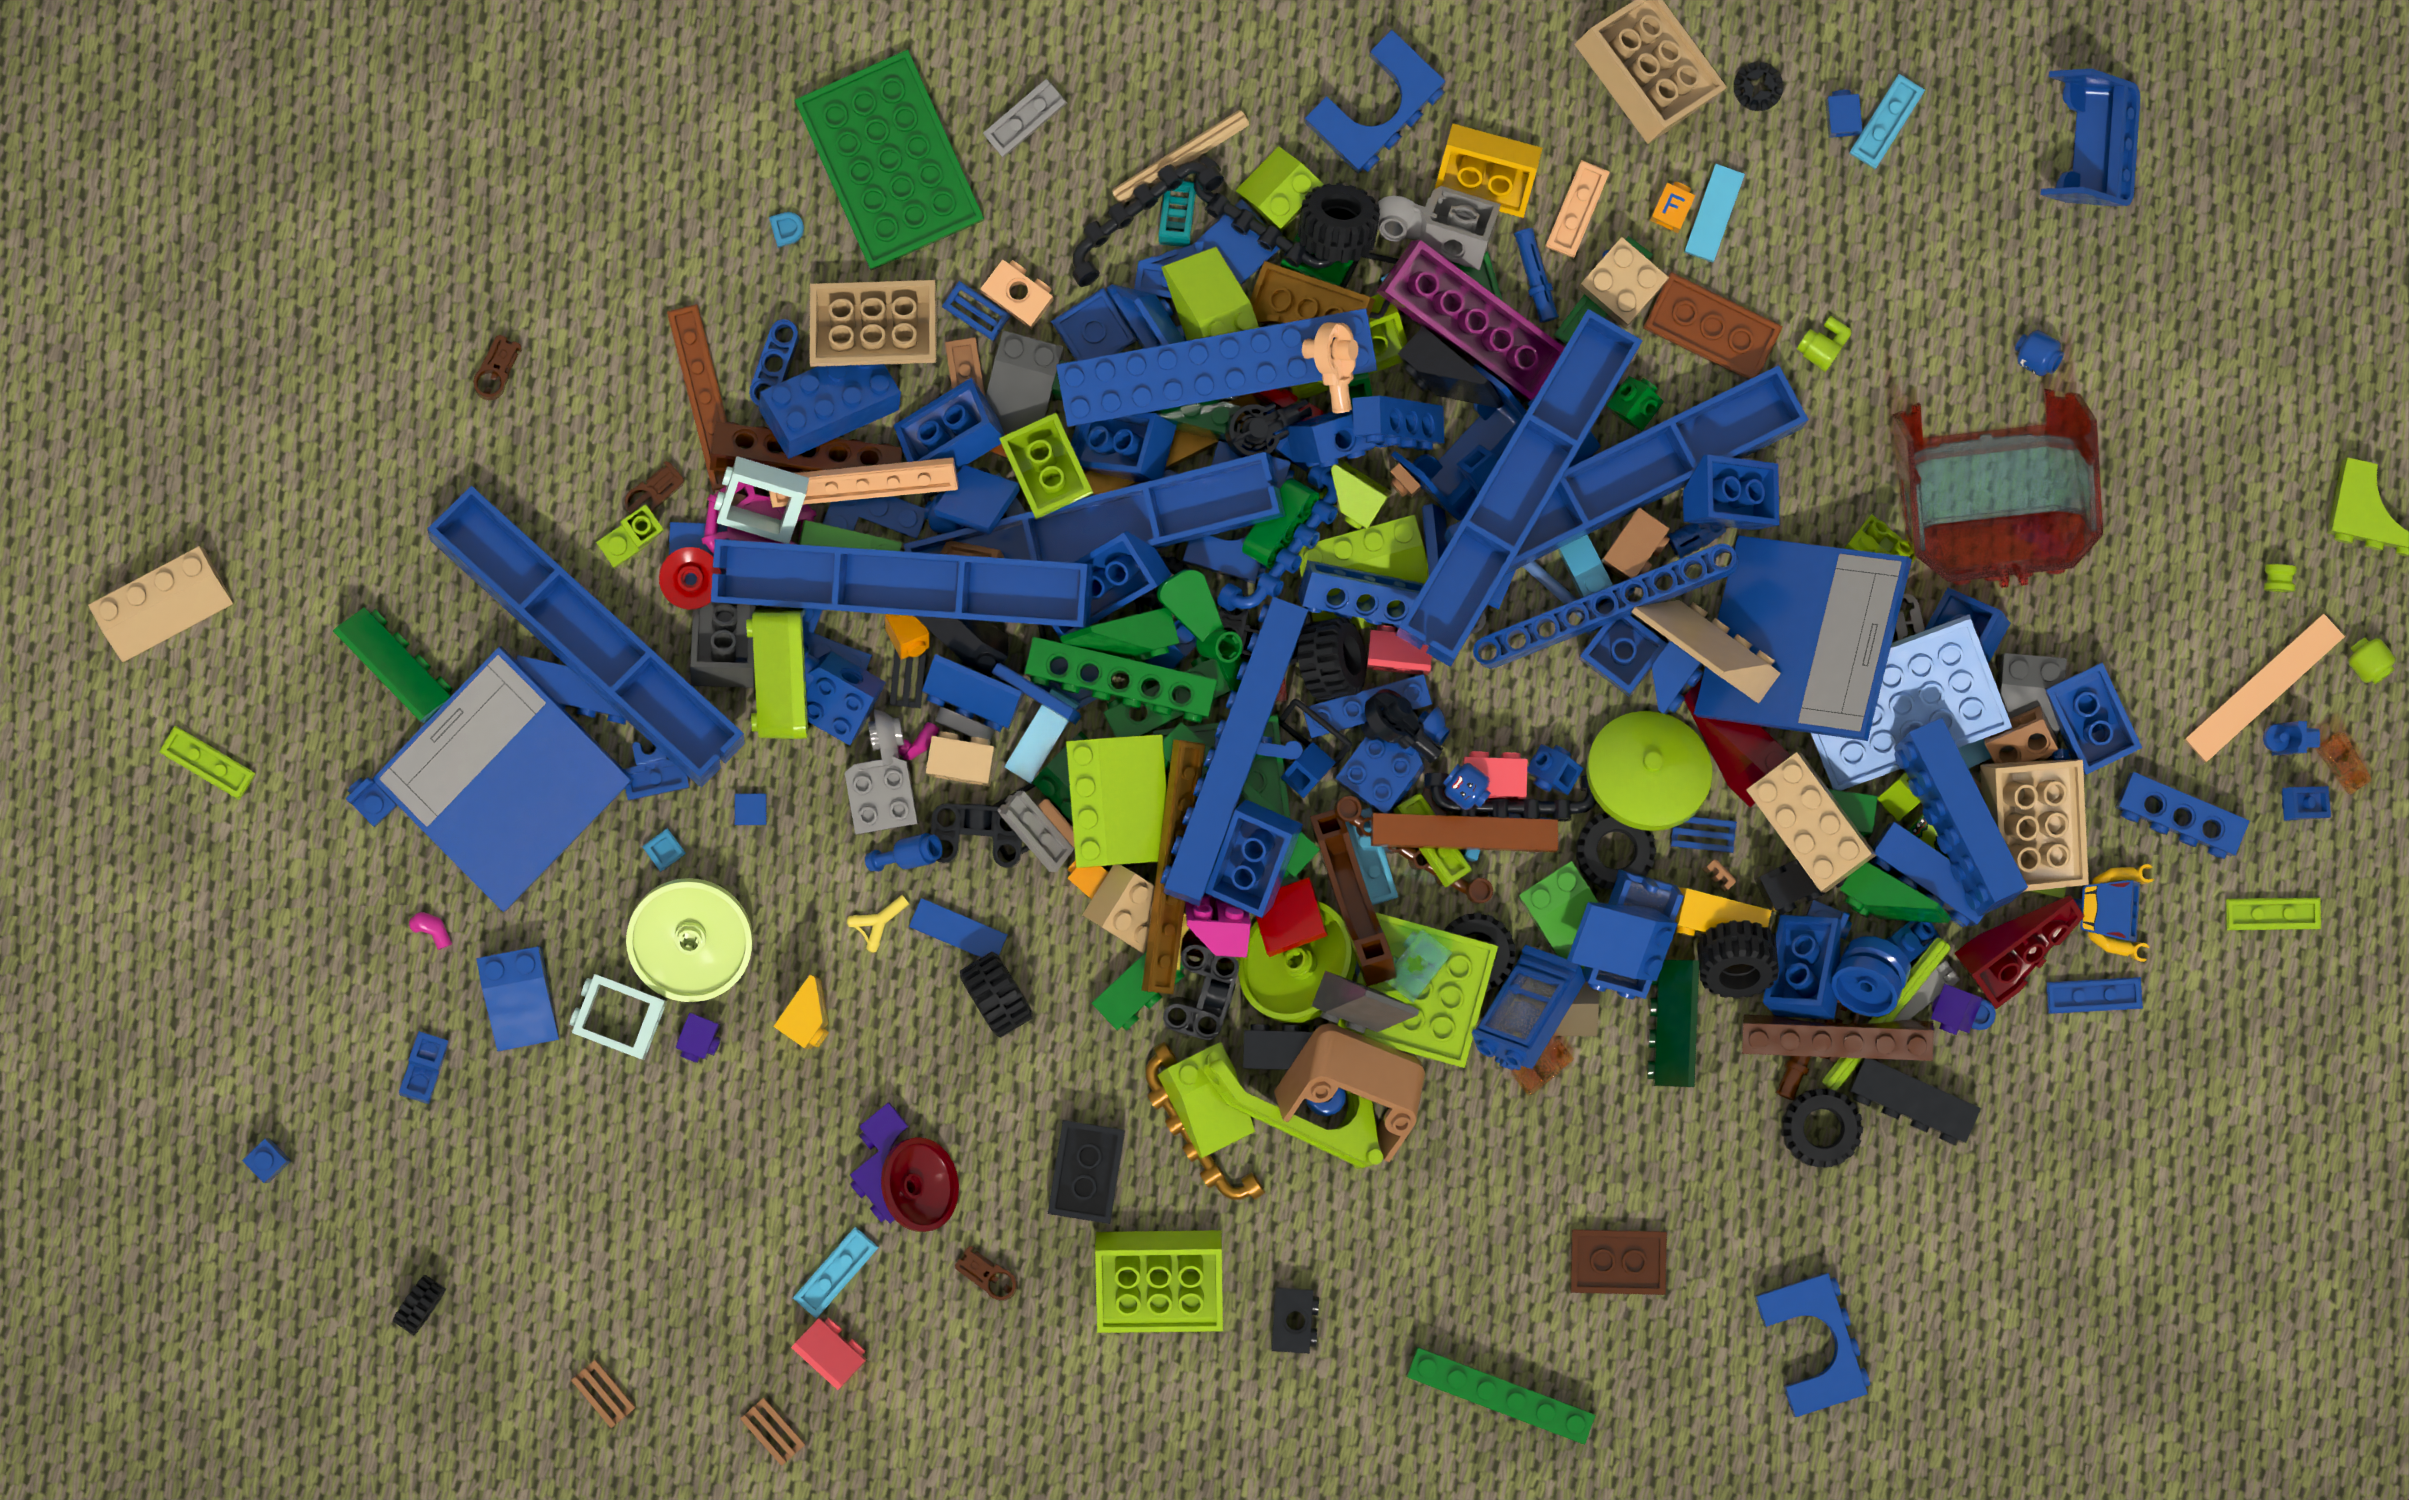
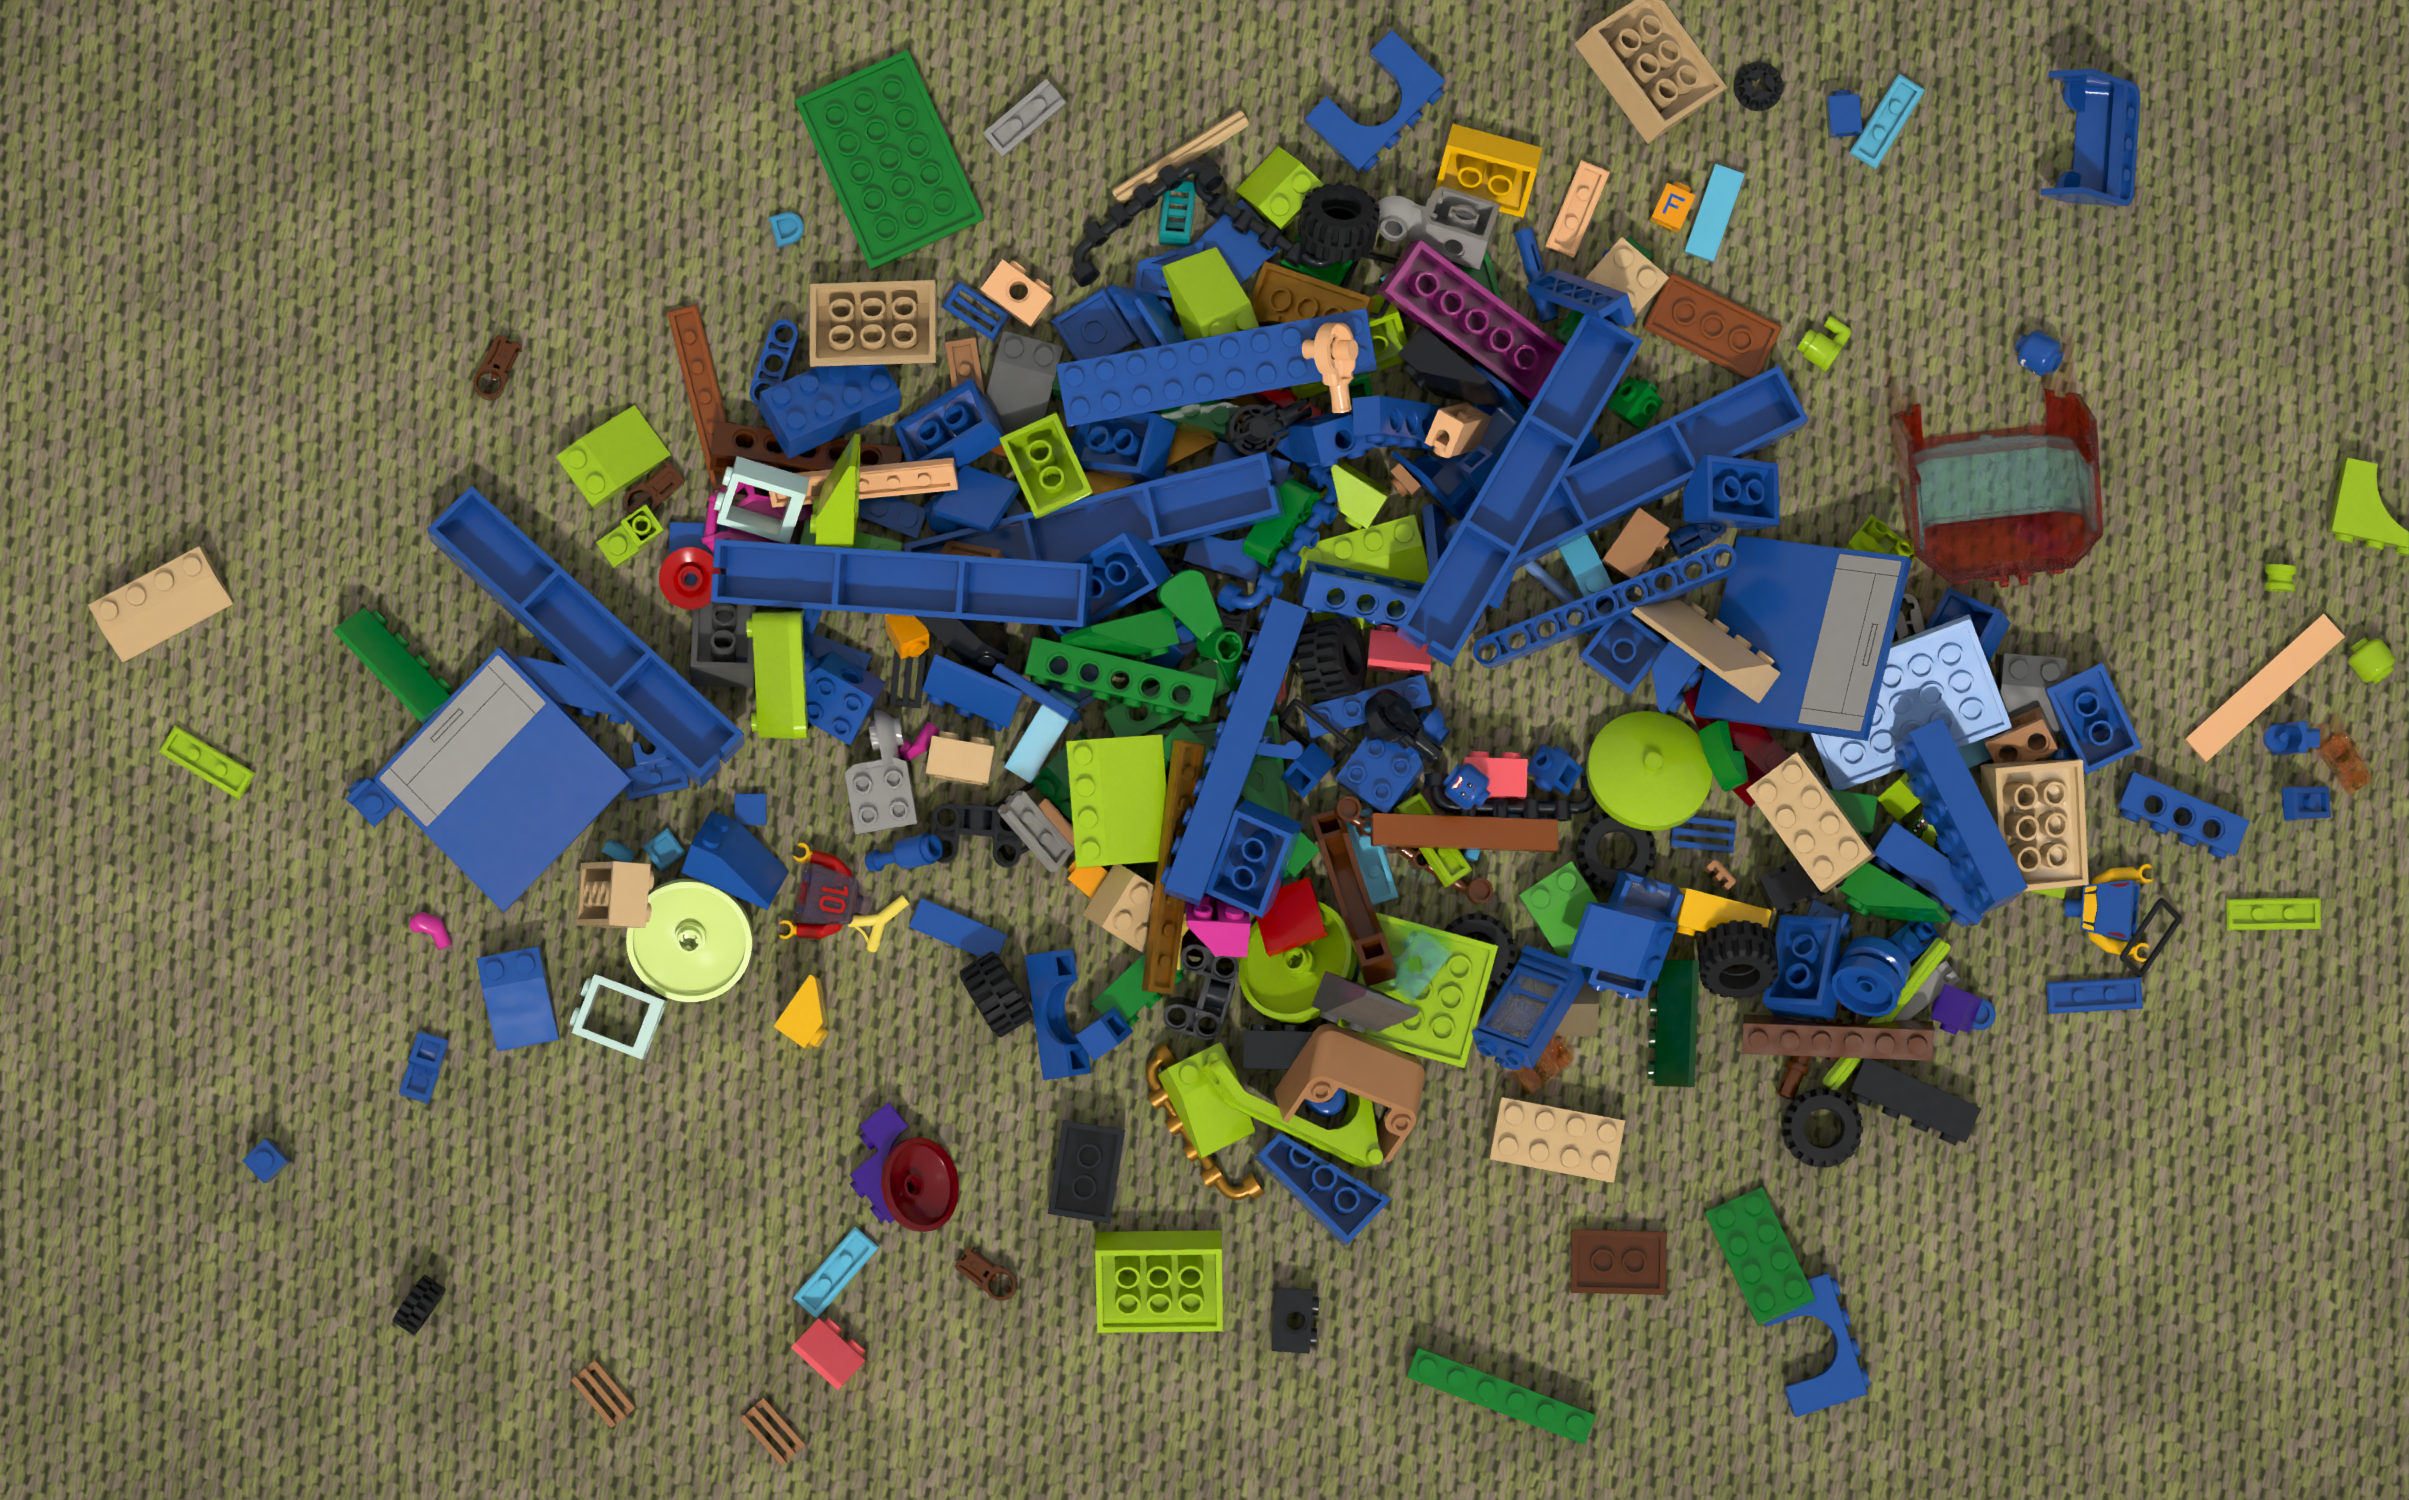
dark purple brick [675,1013,721,1063] -> none
light grey beam [935,707,995,741] -> none
dark red wedge [1954,895,2085,1009] -> none
none -> lime slope [556,405,671,510]
none -> tan brick [576,861,654,928]
none -> dark azure tile [601,838,635,863]
none -> blue slope [681,810,789,910]
none -> torso [779,843,872,939]
none -> lime slope [810,434,861,548]
none -> blue arch [1025,949,1091,1080]
none -> blue brick [1075,1006,1133,1061]
none -> blue wedge [1254,1133,1391,1247]
none -> light nougat brick [1424,402,1492,458]
none -> tan brick [1488,1097,1625,1183]
none -> blue fence [1526,269,1636,327]
none -> green slope [1698,721,1749,792]
none -> green plate [1705,1187,1815,1326]
none -> black piece [2120,898,2182,977]

